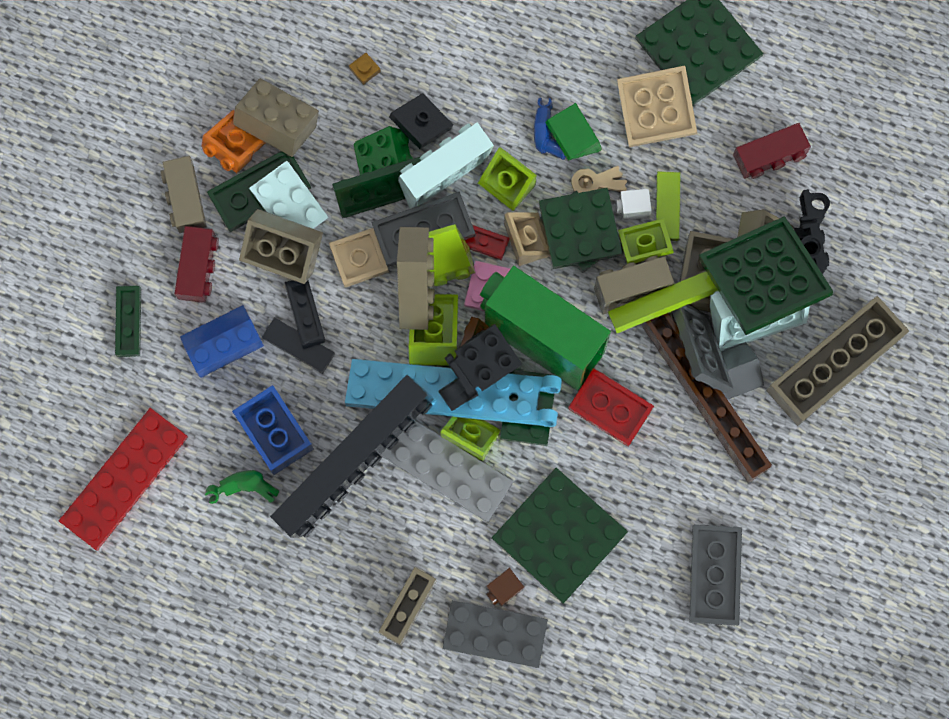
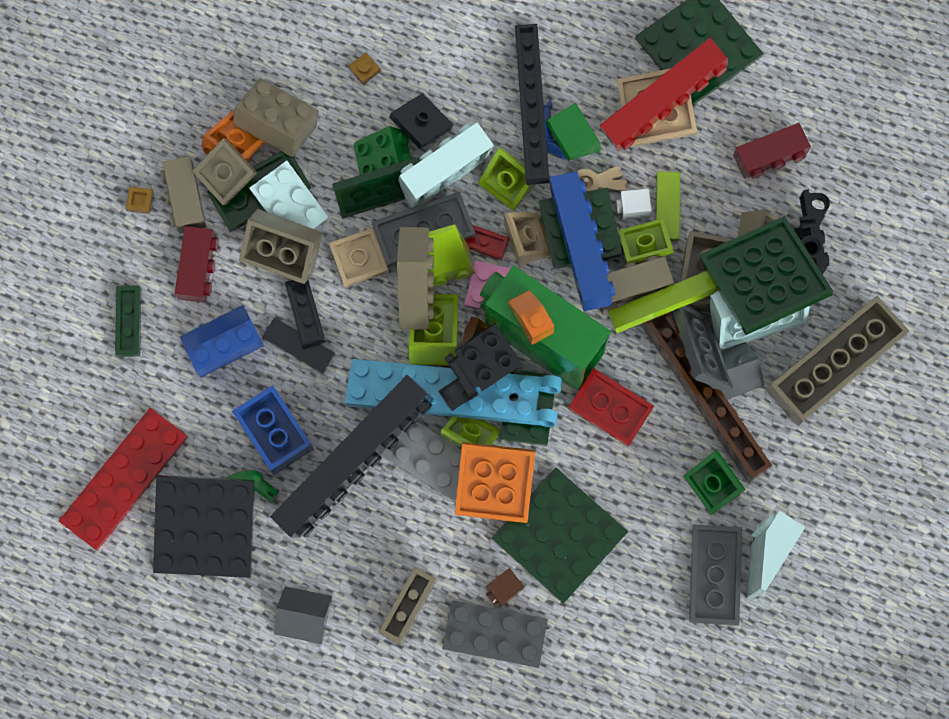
none -> pearl gold plate [126,186,154,214]
none -> black plate [153,475,255,578]
none -> dark tan plate [192,139,257,205]
none -> dark grey slope [274,586,332,644]
none -> orange plate [455,442,535,523]
none -> orange slope [508,290,555,345]
none -> black tile [515,24,550,185]
none -> blue brick [550,171,615,311]
none -> red brick [600,38,728,151]
none -> green slope [683,450,746,515]
none -> light aqua slope [746,511,805,601]

